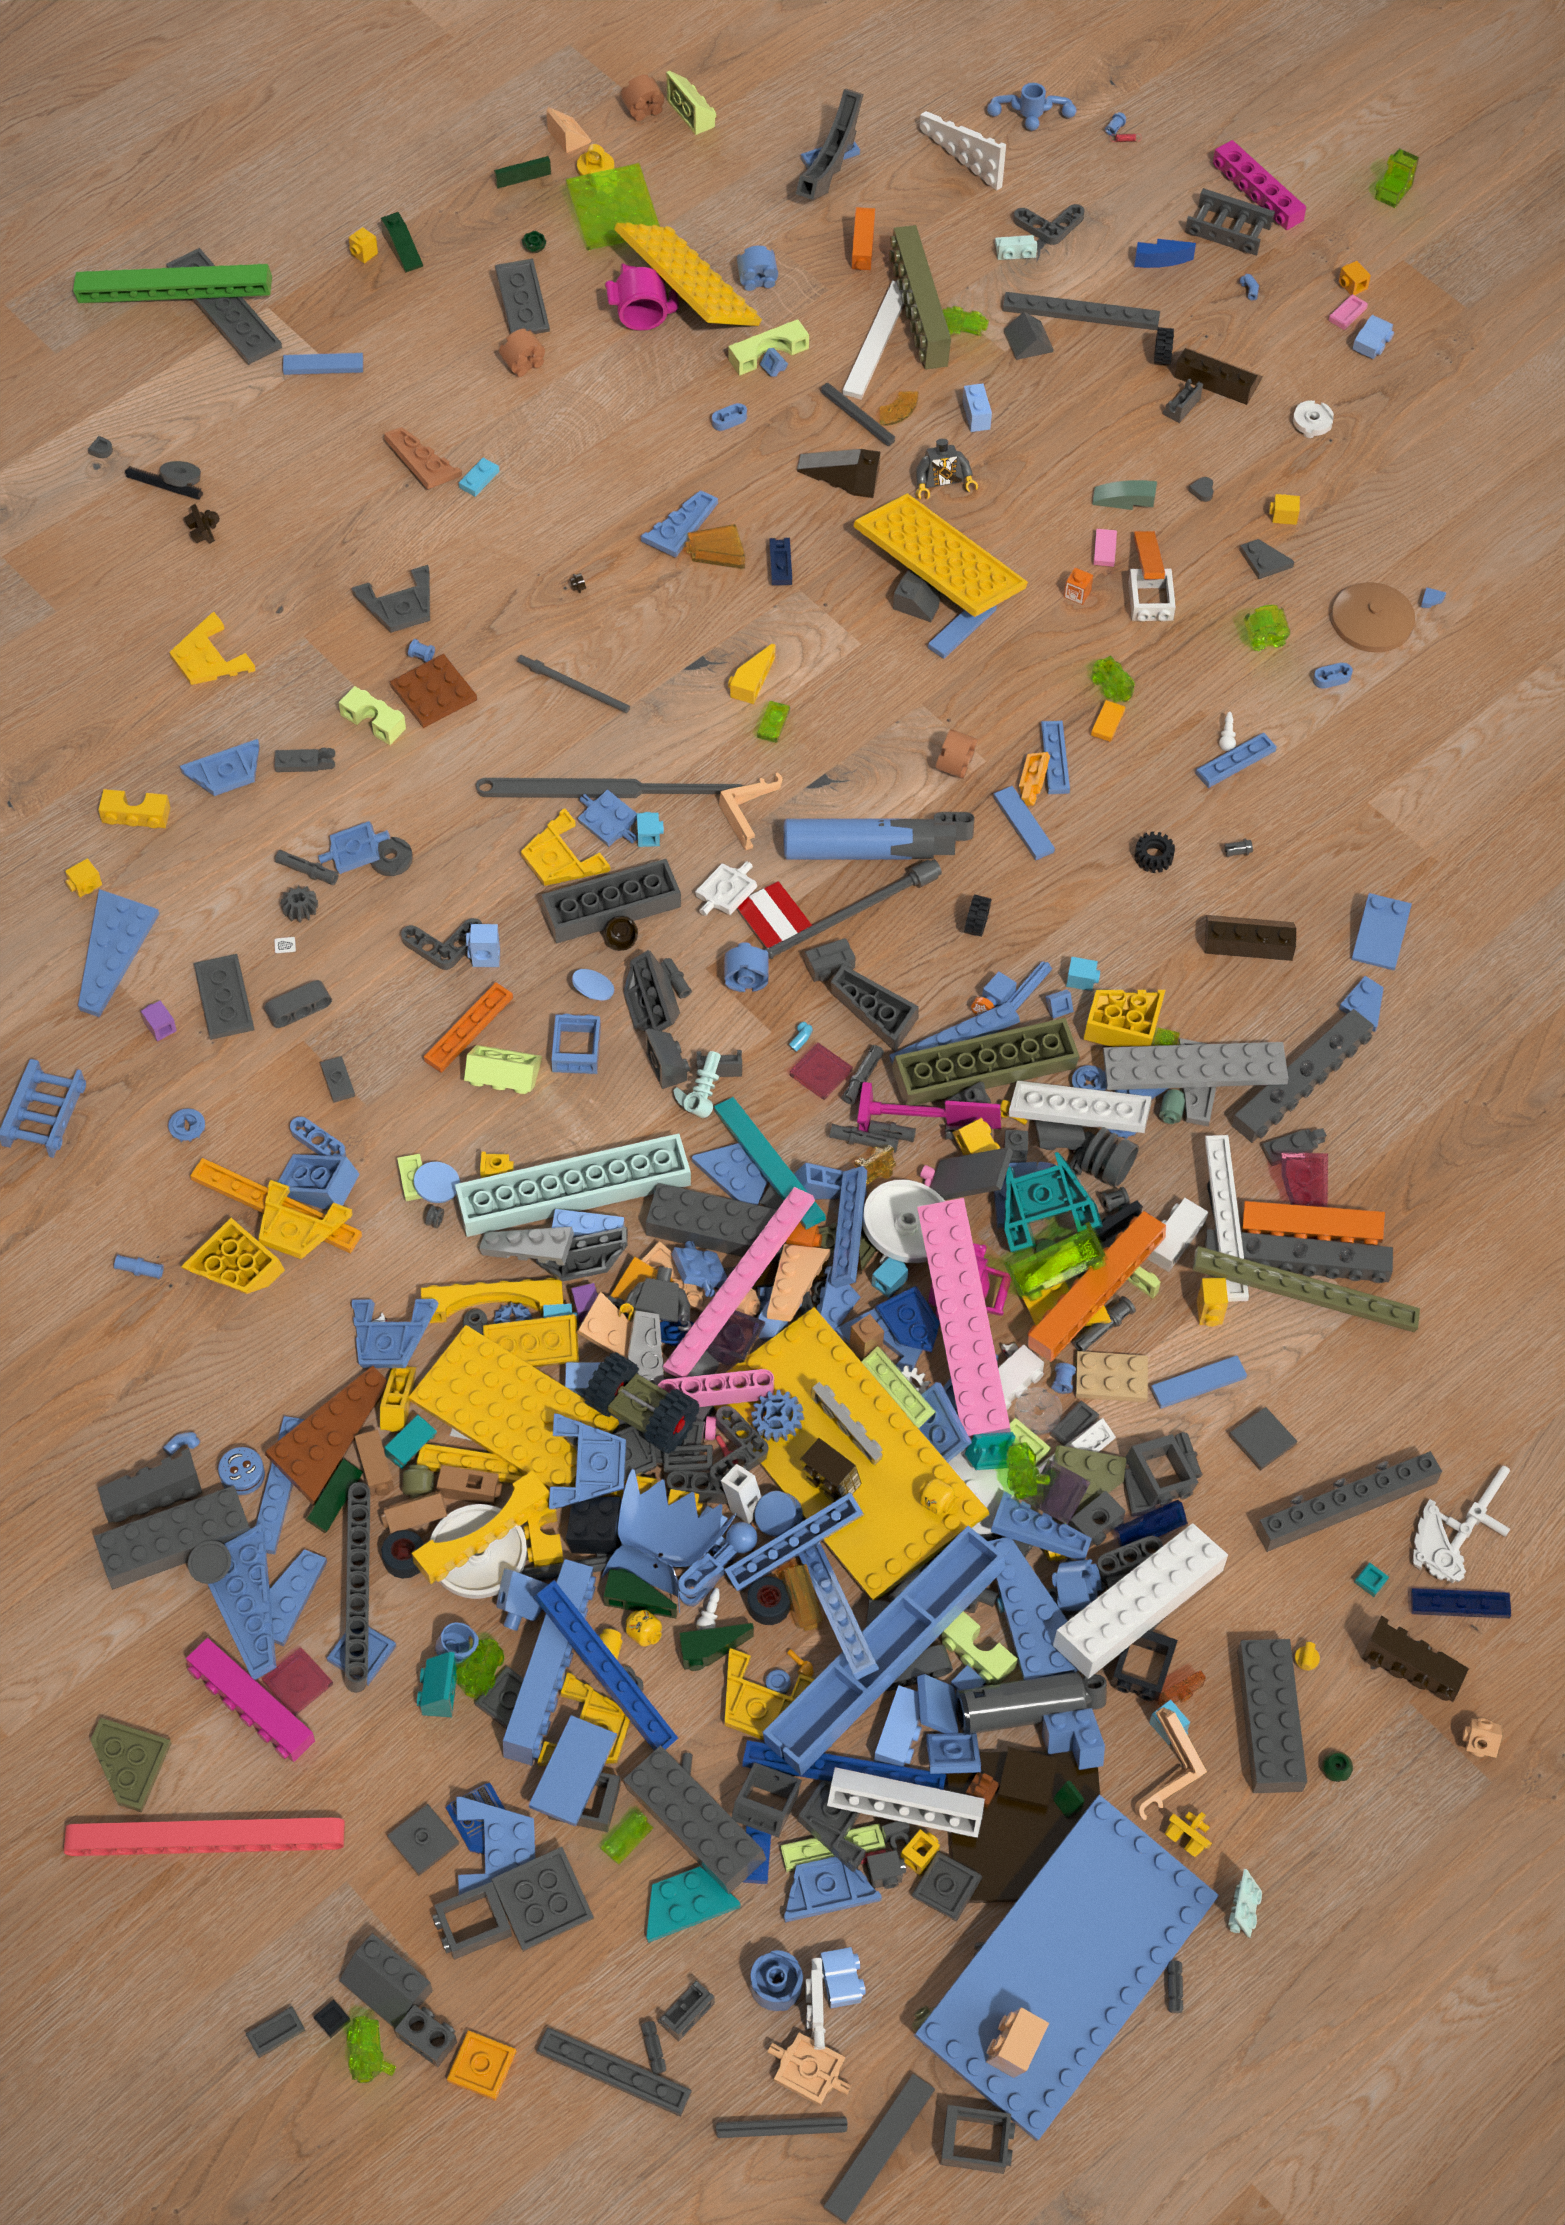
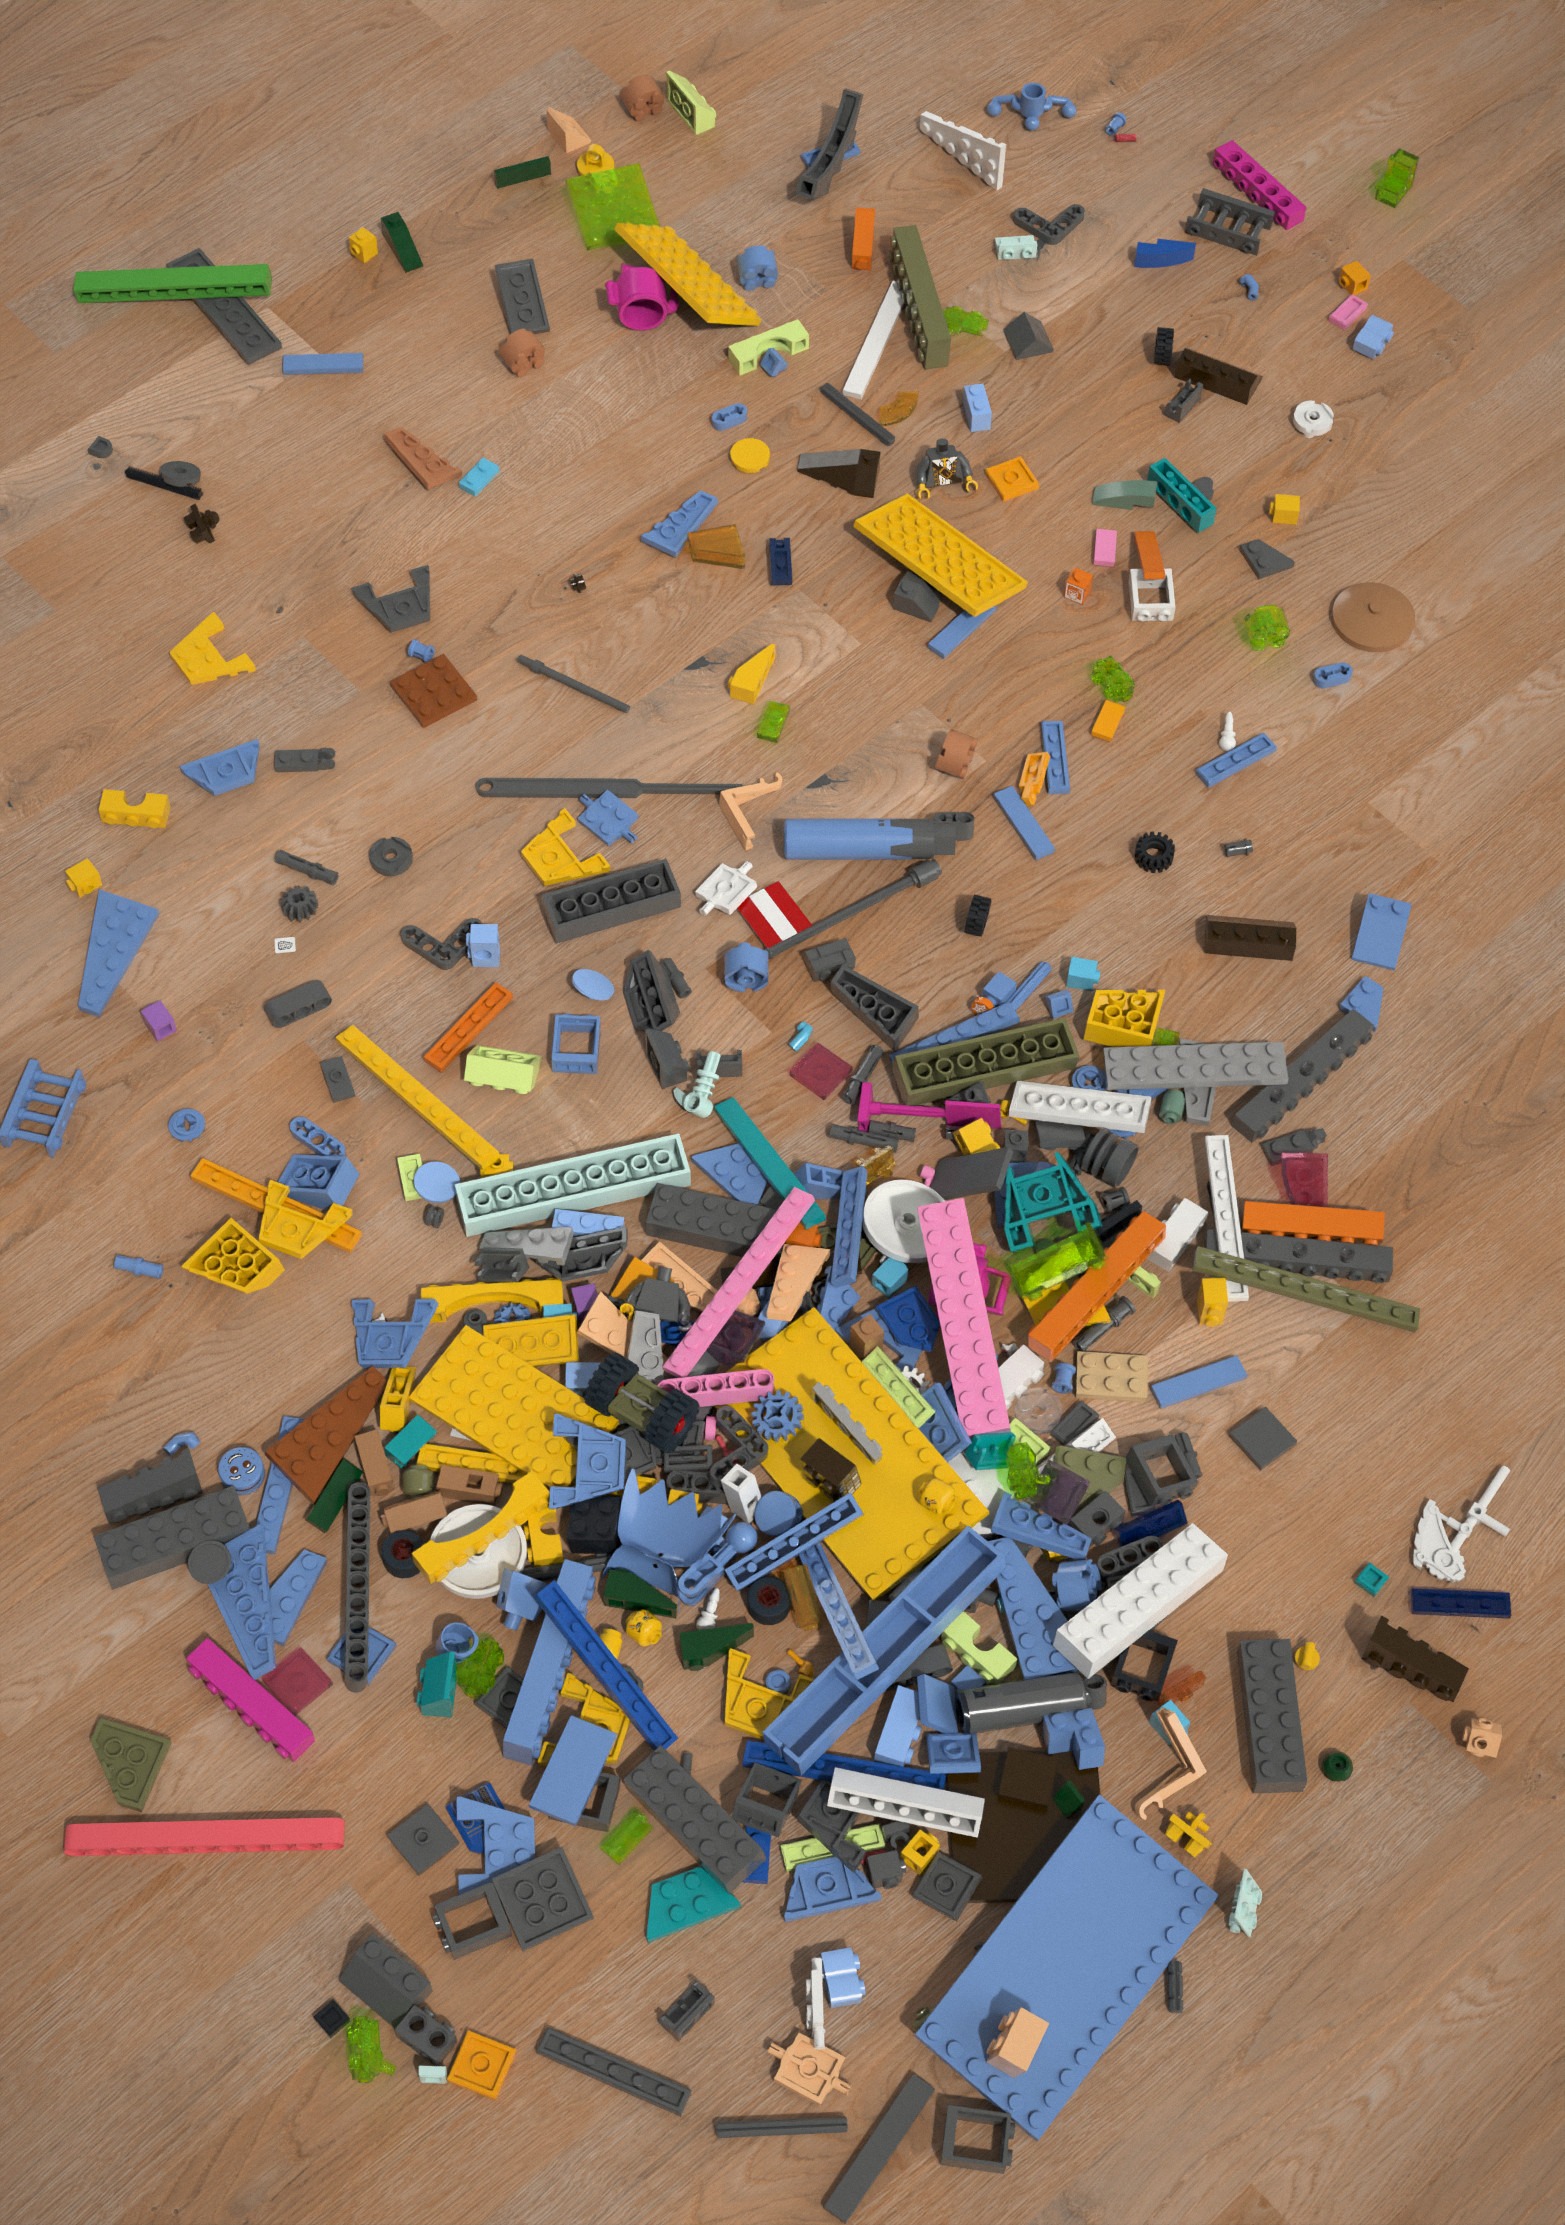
dark grey tile [194,954,255,1040] -> none
dark grey tile [246,2006,305,2058] -> none
medium blue plate [318,821,390,874] -> none
yellowish green arch [339,686,406,745] -> none
dark green plate [522,231,546,253] -> none
dark brown hair [605,916,638,951] -> none
medium azure brick [637,812,664,847] -> none
dark grey axle [641,2021,666,2074] -> none
medium blue plate [671,1241,727,1297] -> none
medium blue brick [750,1950,803,2011] -> none
dark orange tile [965,1772,1000,1808] -> none
dark grey plate [1003,292,1160,330] -> none
dark grey piece [1256,1451,1442,1552] -> none
medium blue tile [1421,587,1446,608] -> none
none -> yellow plate [335,1024,500,1170]
none -> light aqua tile [419,2066,448,2084]
none -> dark grey hinge [474,1247,530,1282]
none -> yellow tile [730,438,770,473]
none -> light orange tile [985,456,1039,502]
none -> teal brick [1147,458,1217,533]

